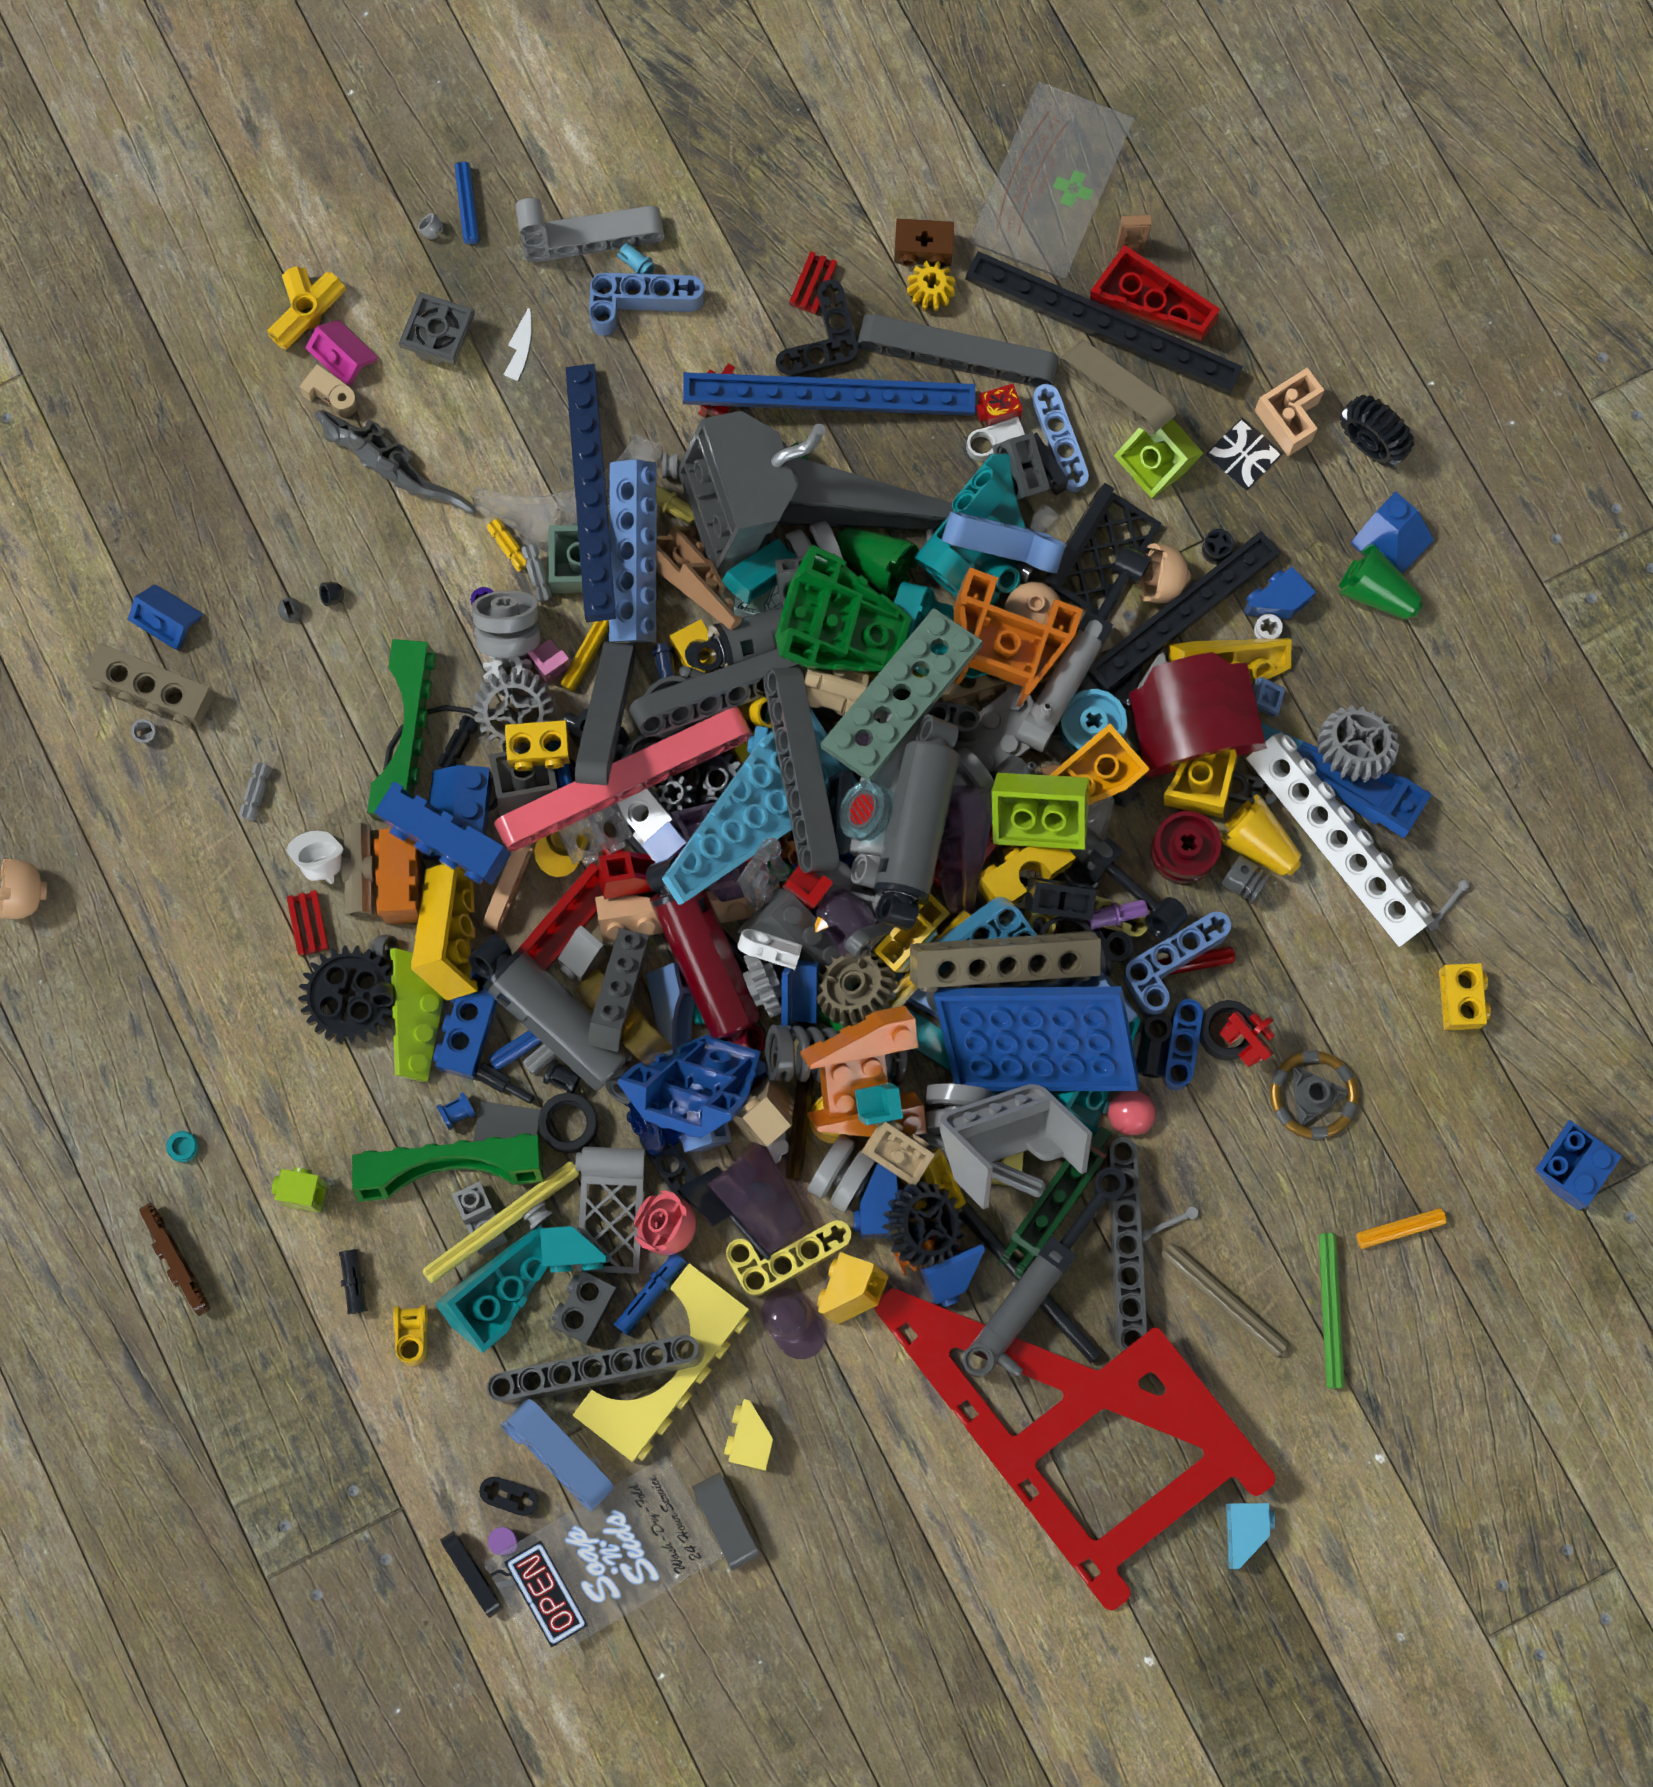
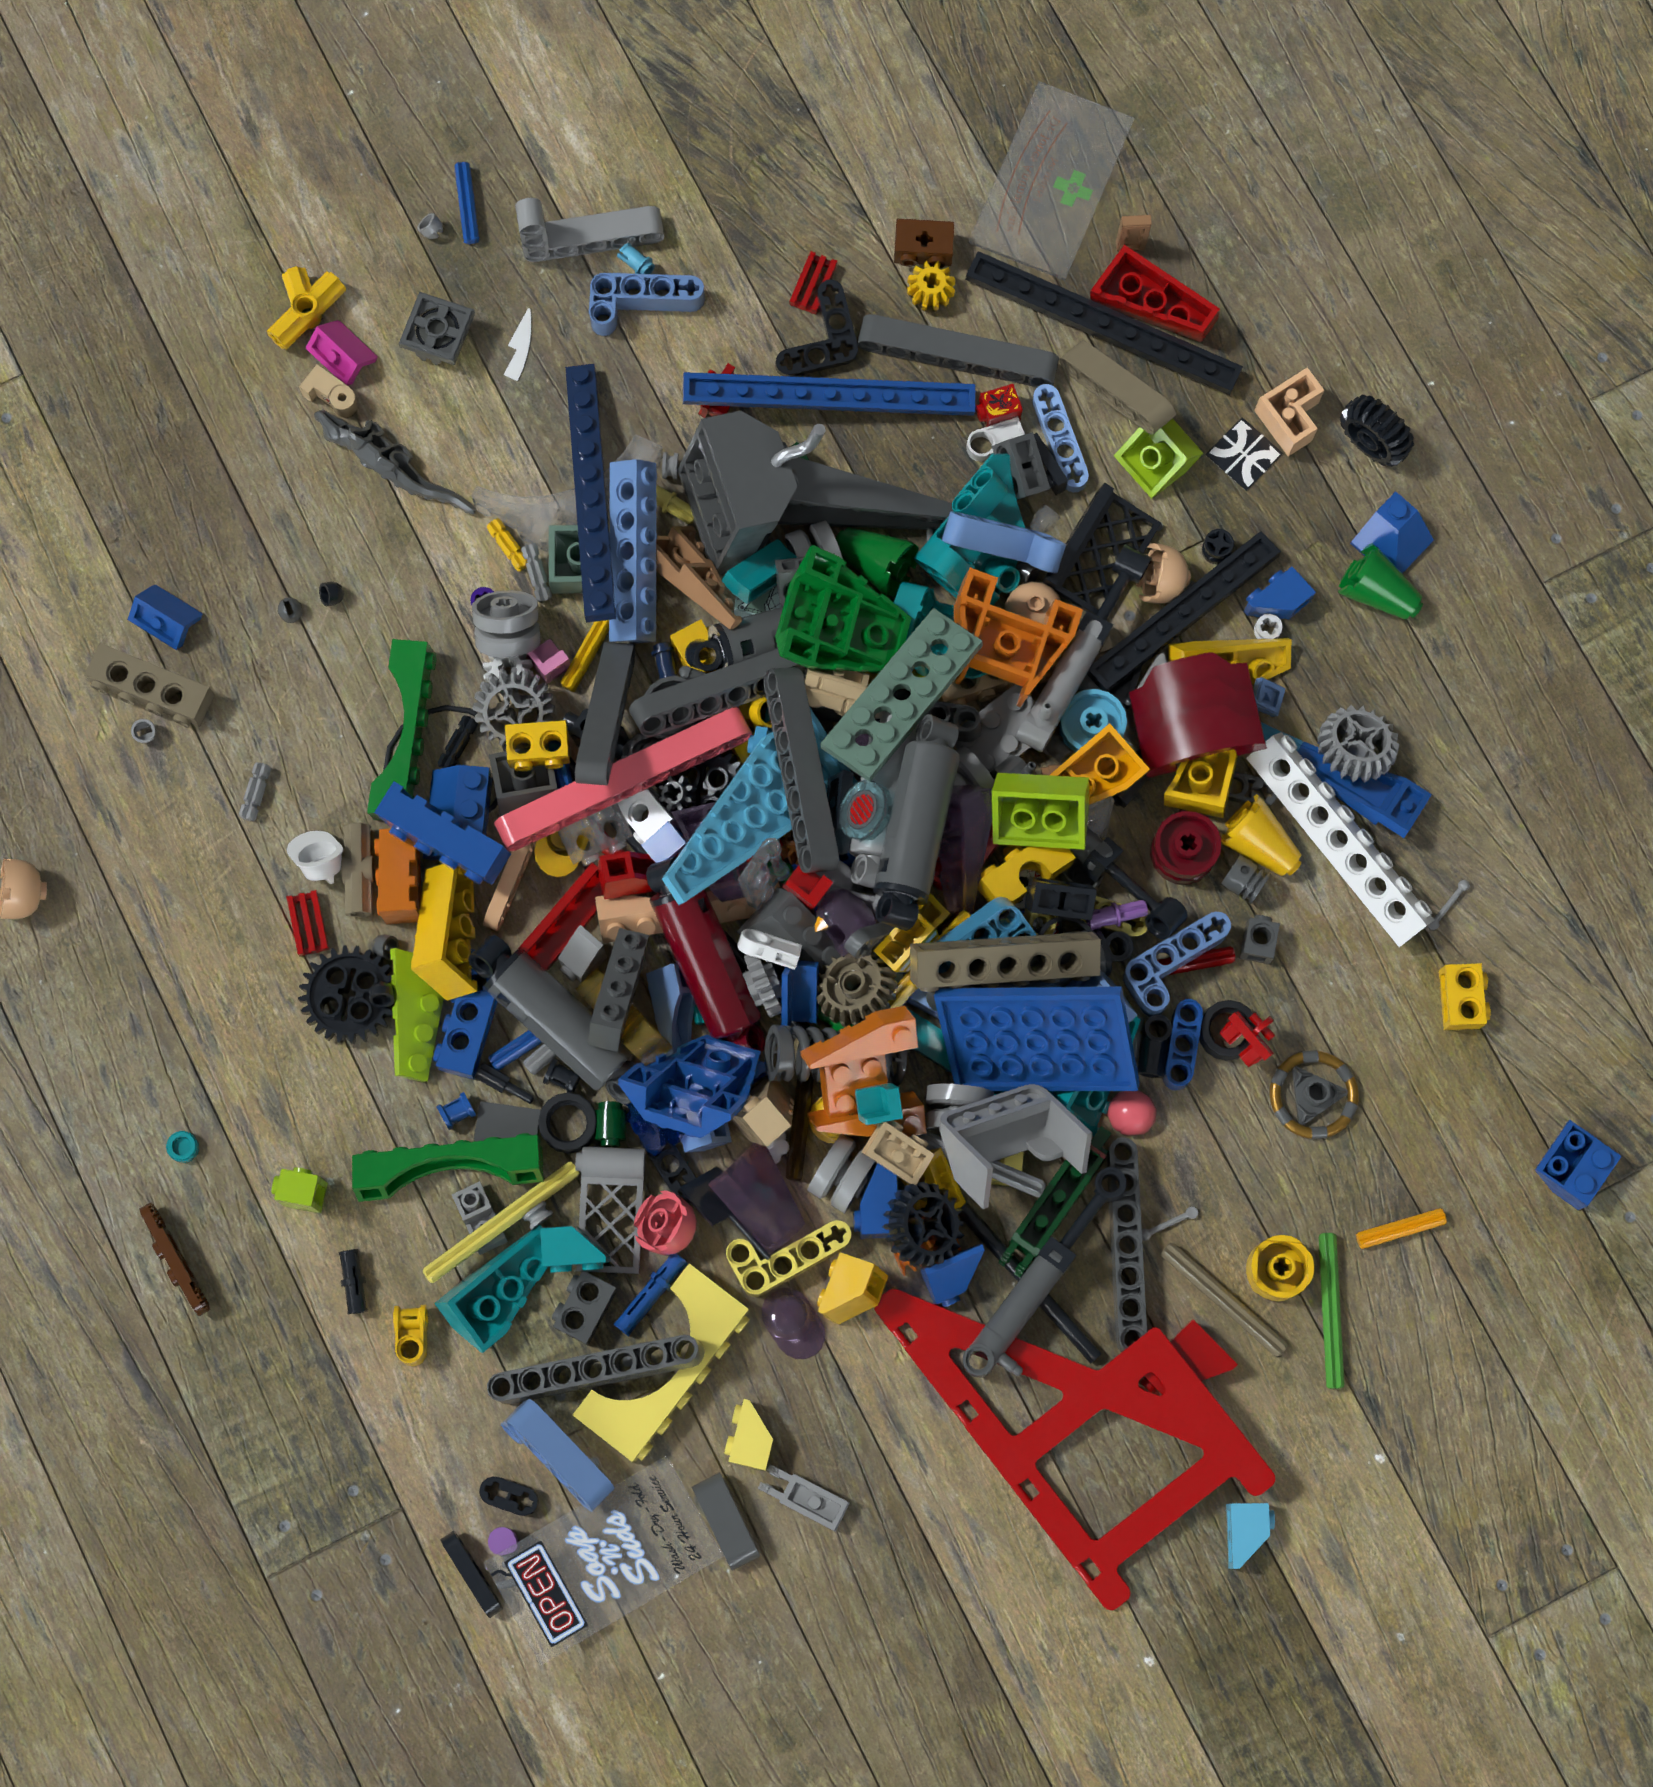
none -> dark green brick [595,1101,626,1147]
none -> light grey hinge [758,1464,850,1532]
none -> red slope [1139,1319,1238,1395]
none -> dark grey brick [1239,915,1280,964]
none -> yellow brick [1246,1235,1314,1301]

